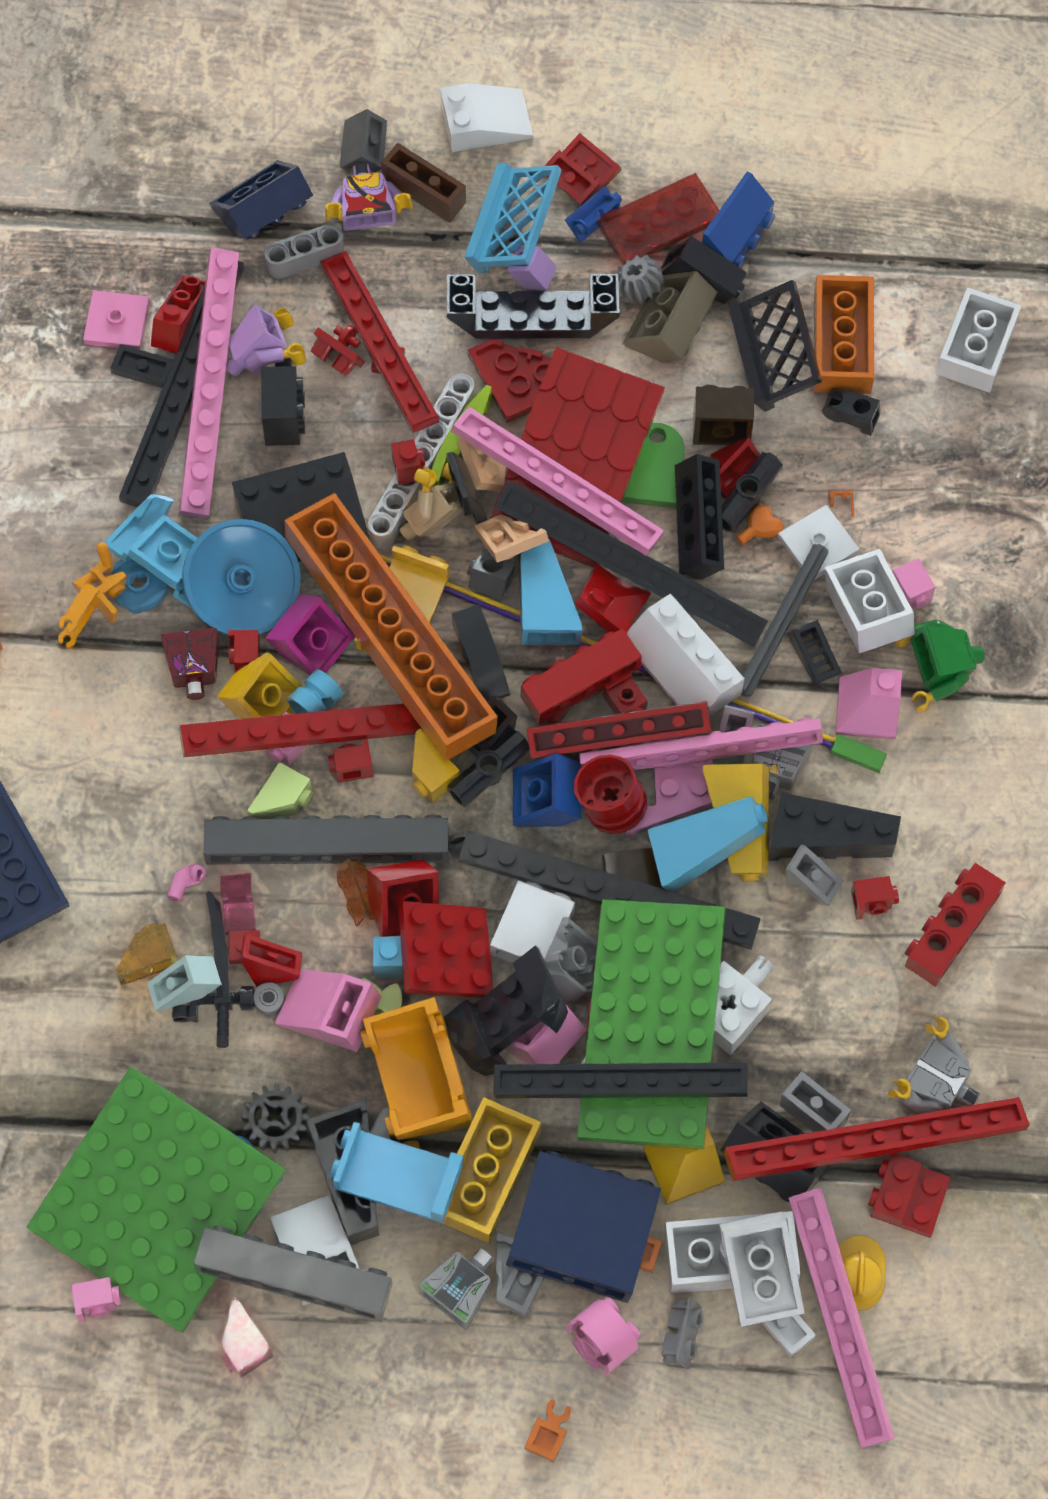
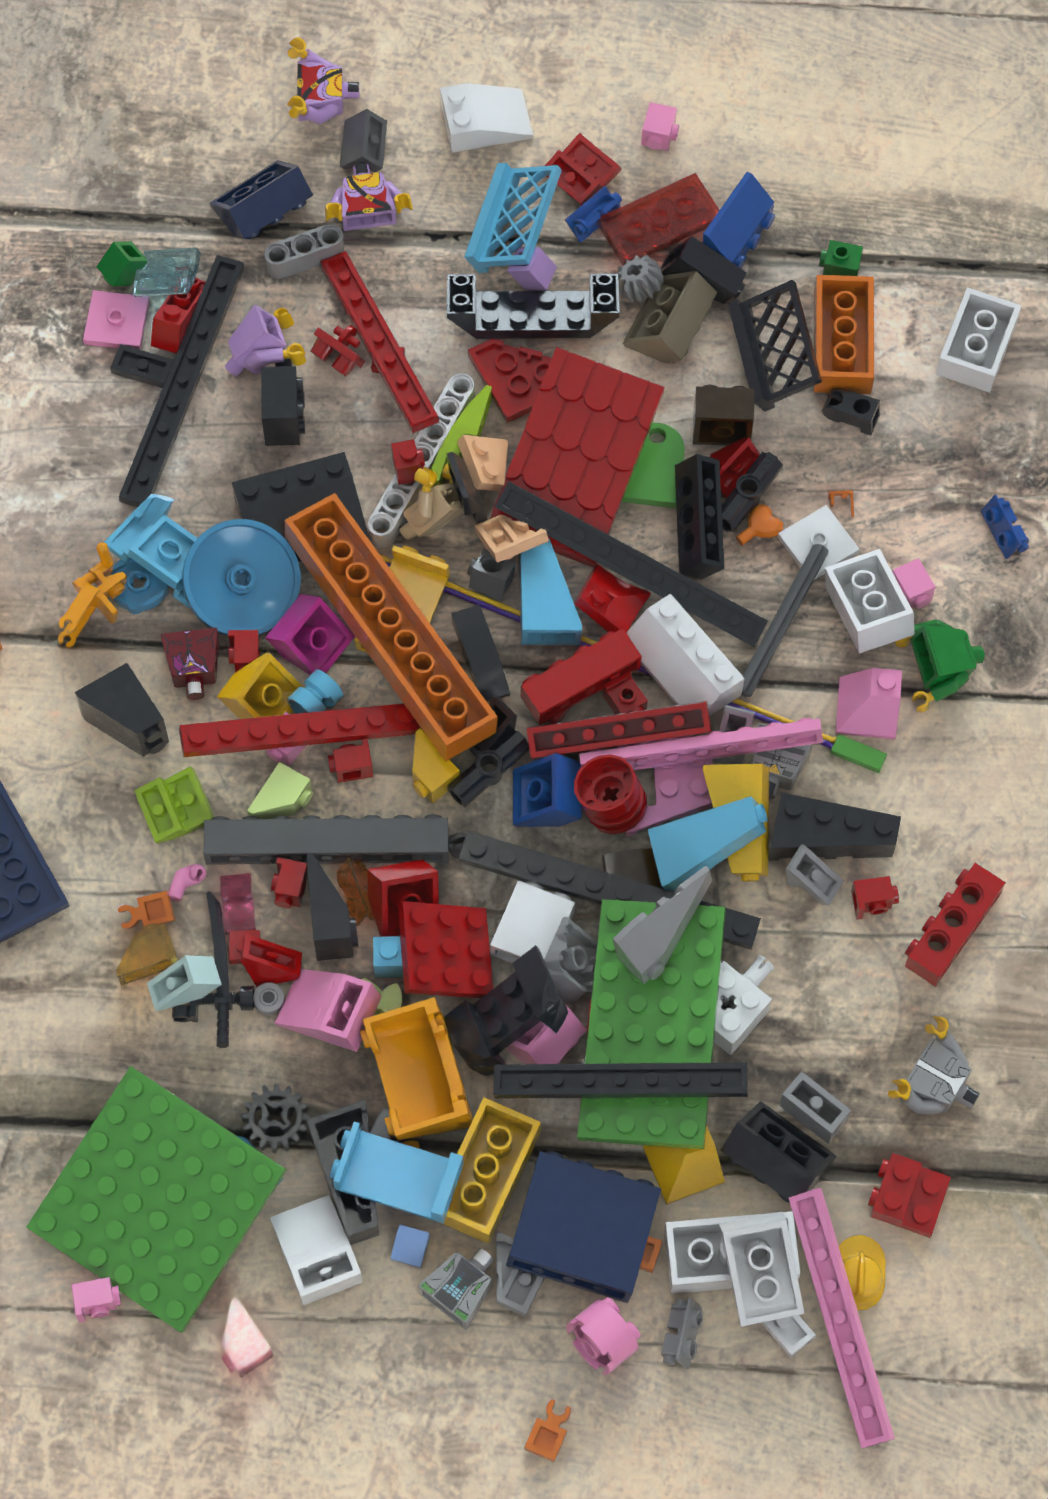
bright pink plate [178,247,239,520] -> none
brick [193,1226,392,1322] -> none
reddish brown brick [381,143,466,223] -> none
bright pink plate [451,407,664,556] -> none
red plate [724,1097,1030,1181] -> none
black slope [787,619,842,685] -> none
none -> black slope [75,663,169,757]
none -> green brick [96,241,148,286]
none -> orange plate [118,891,176,929]
none -> clear light blue slope [133,247,201,297]
none -> lime slope [134,766,215,844]
none -> red brick [271,857,308,908]
none -> torso [287,37,360,124]
none -> black slope [306,853,359,961]
none -> light blue slope [390,1224,430,1268]
none -> light grey wedge [613,866,712,984]
none -> bright pink brick [641,102,679,151]
none -> green brick [819,240,863,276]
none -> blue hinge [981,495,1029,559]

